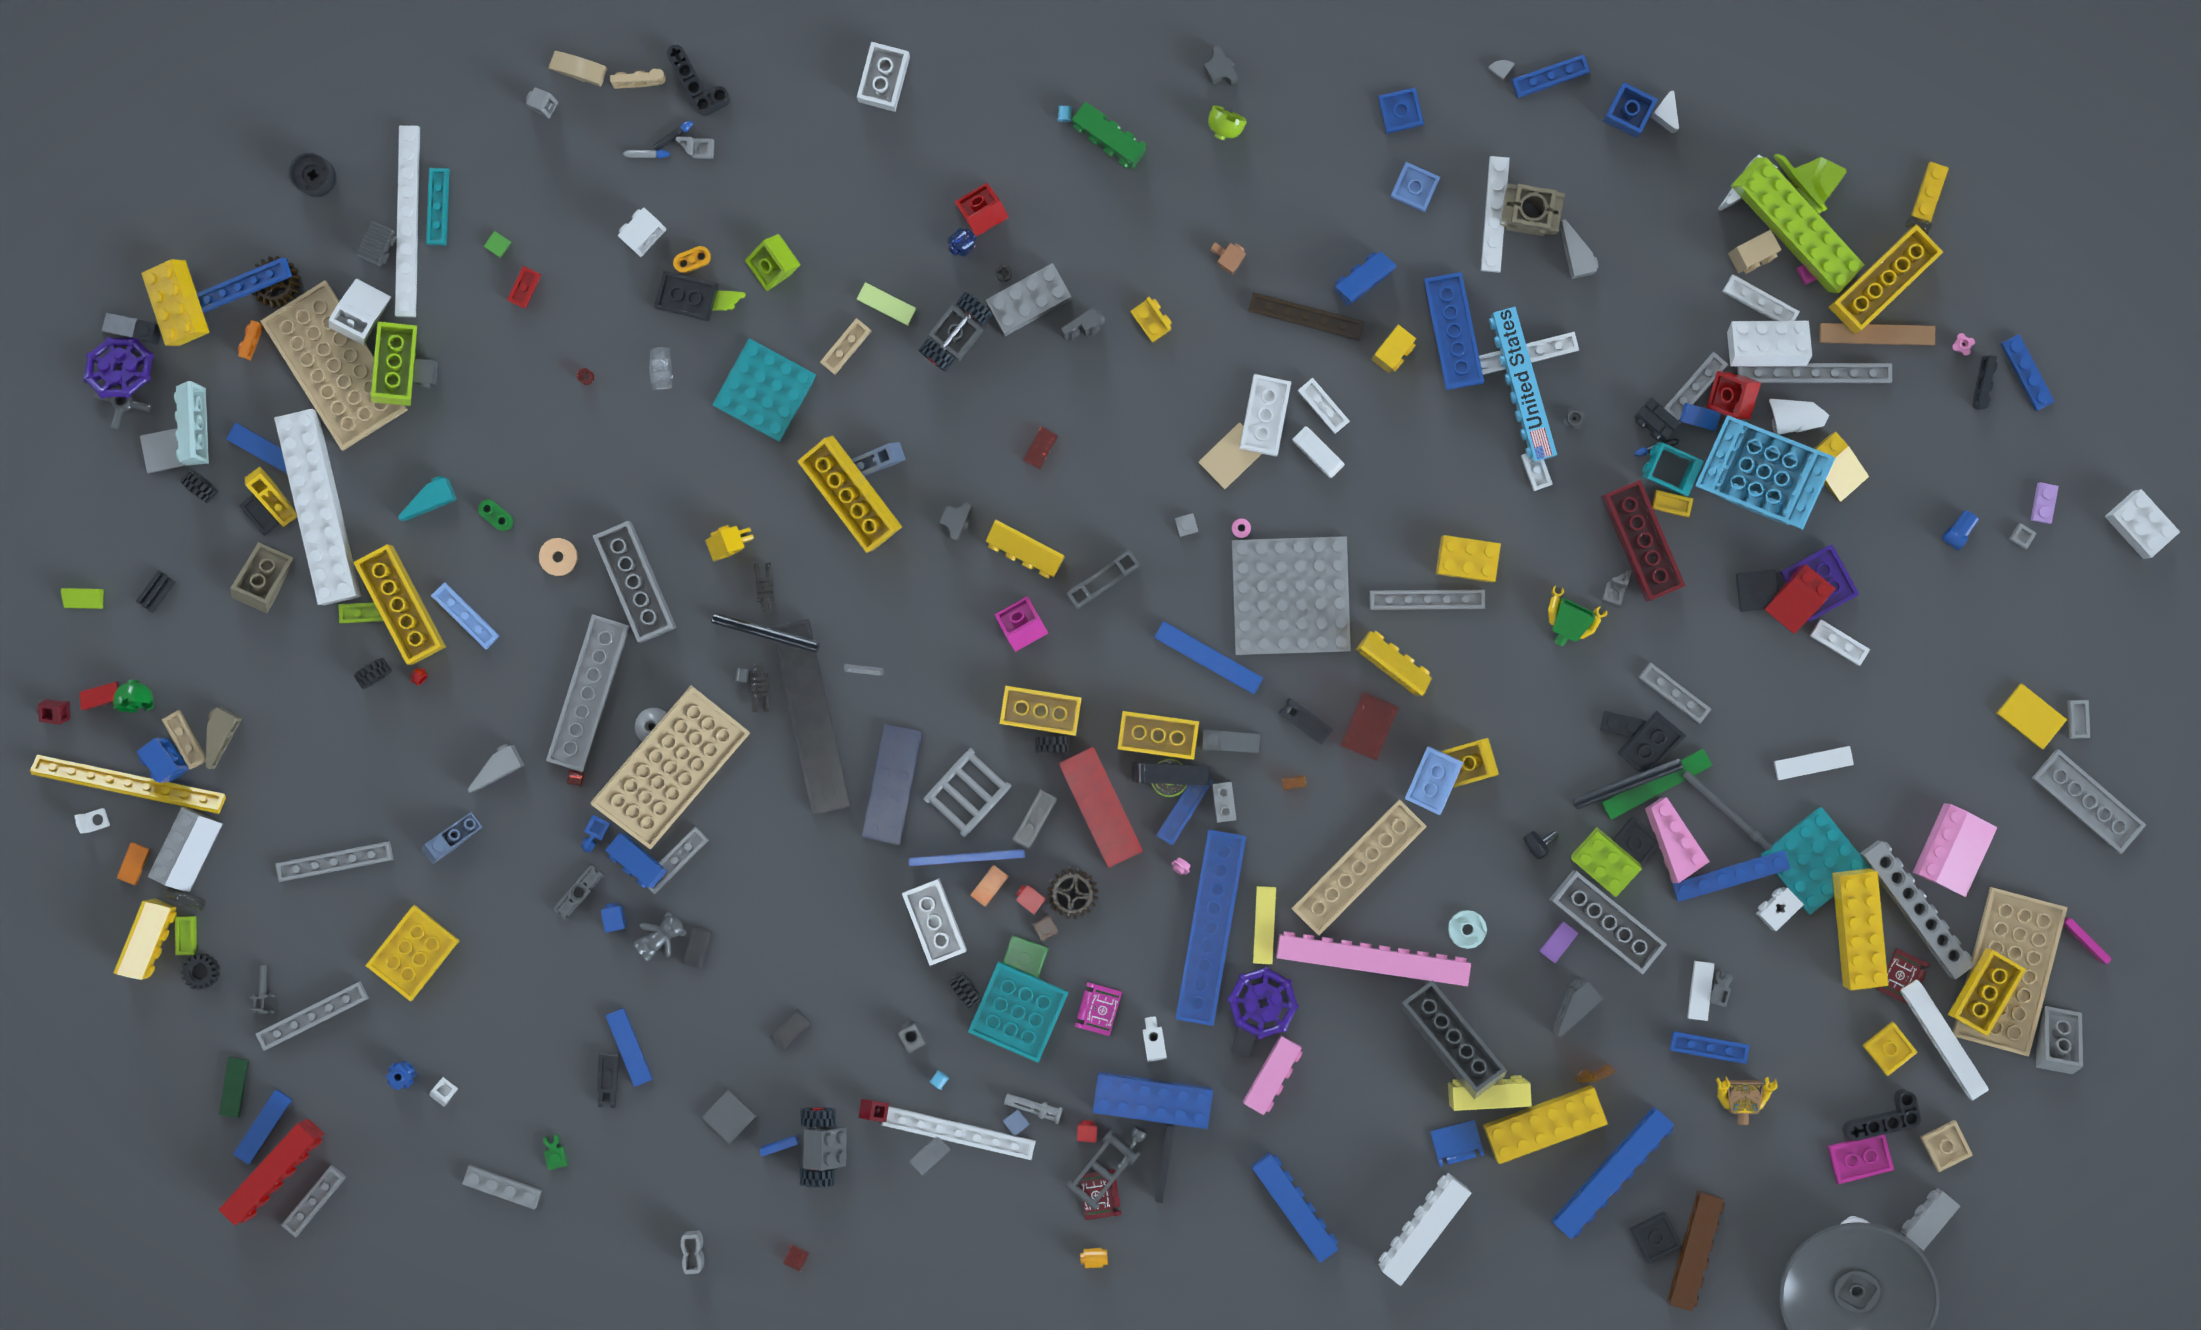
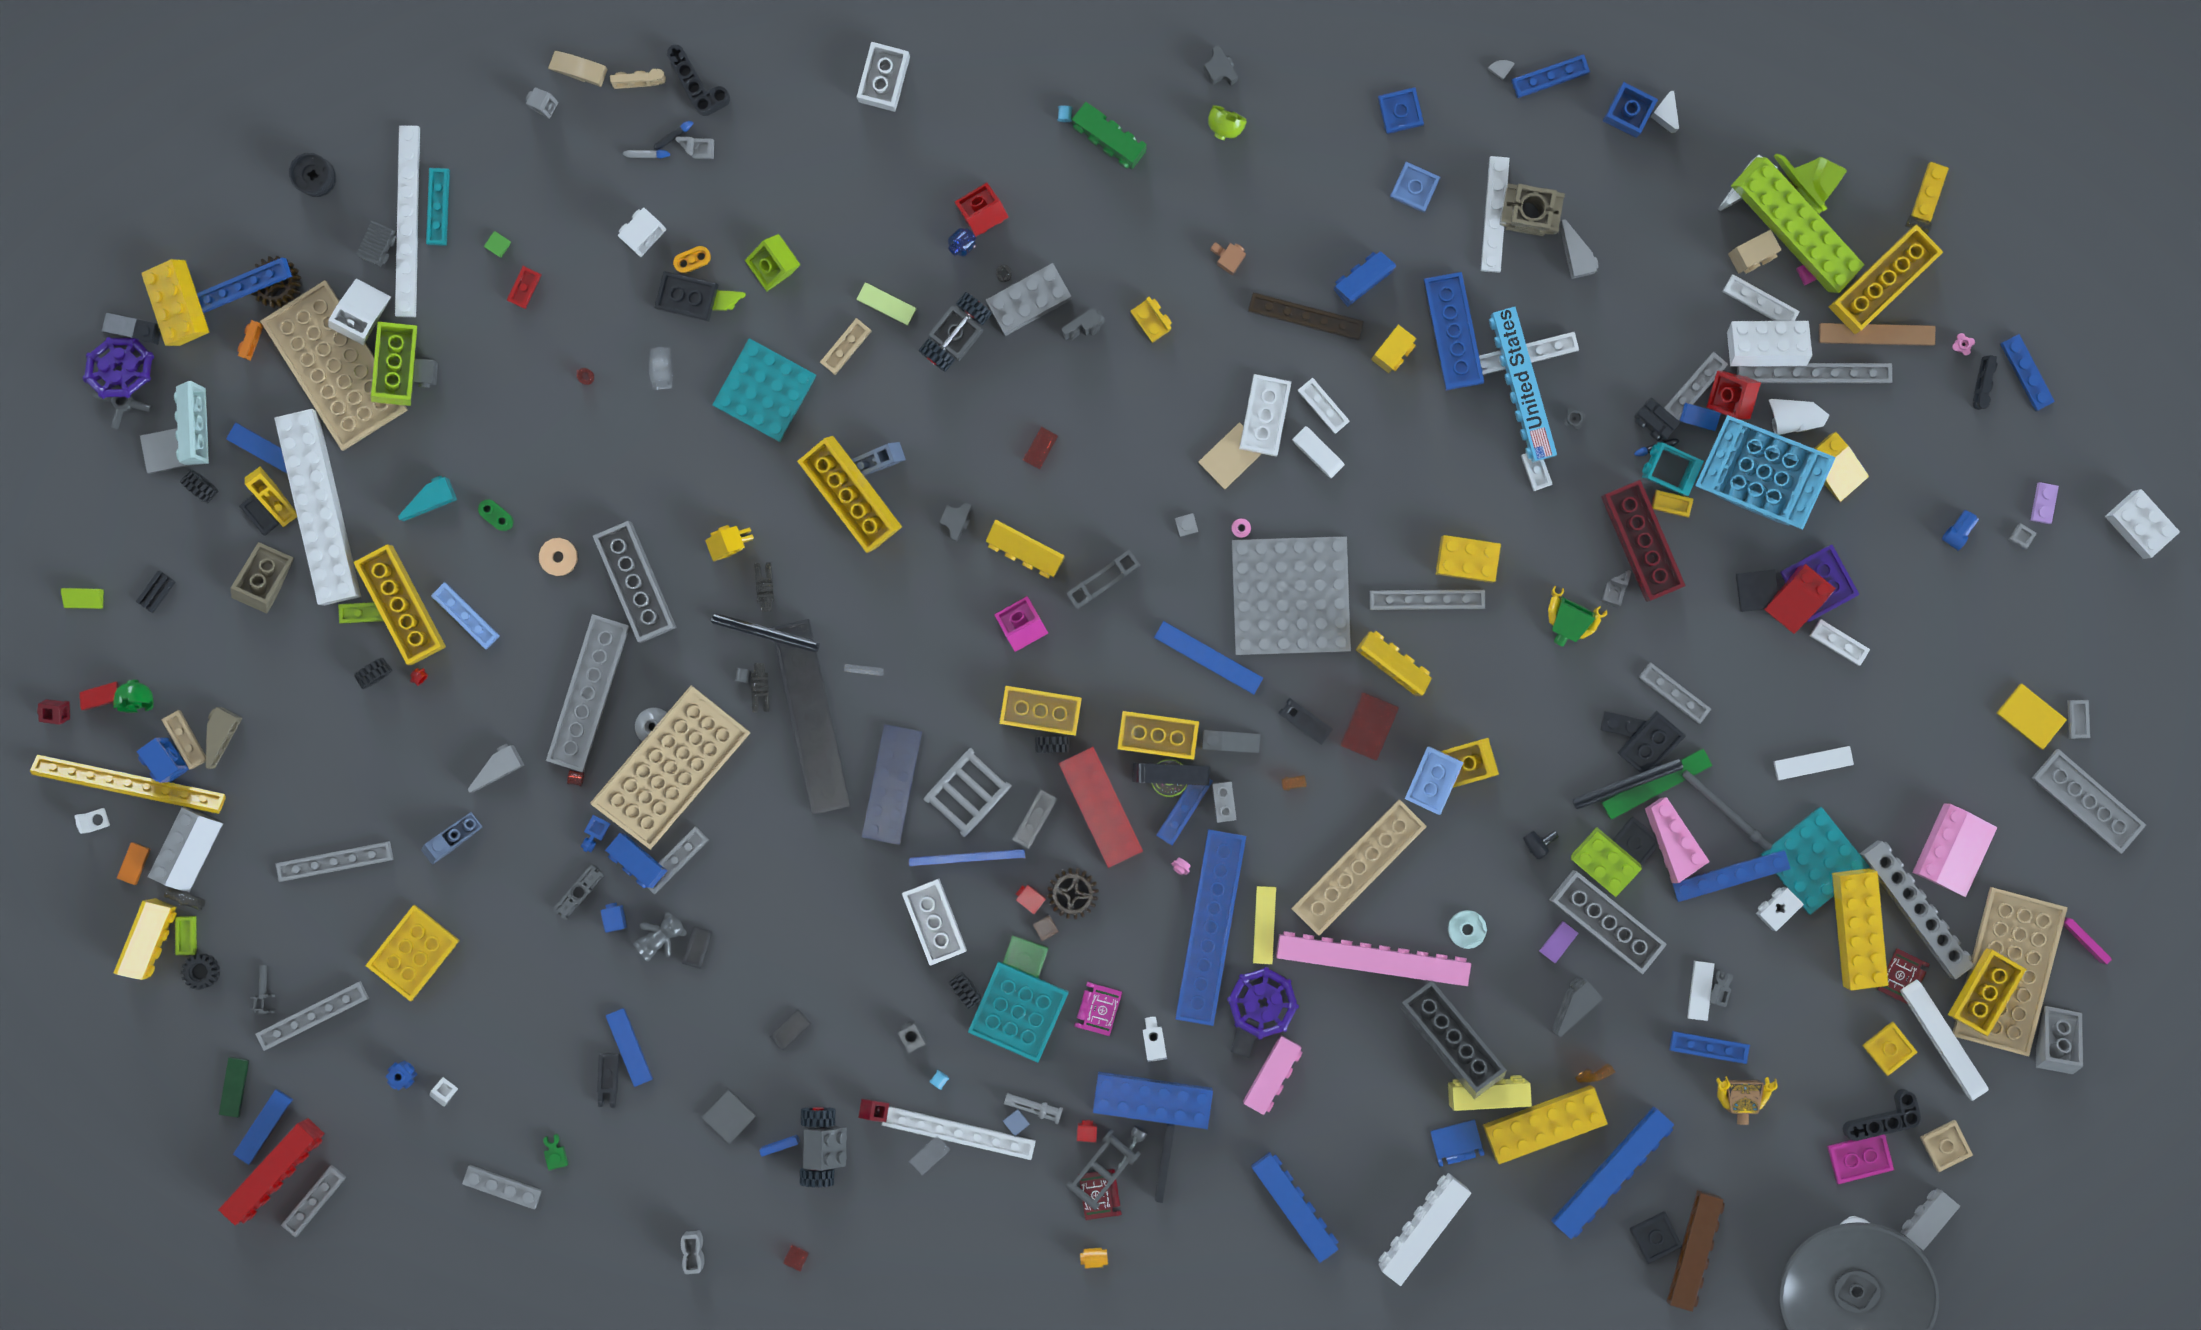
orange plate [970,865,1009,907] -> none

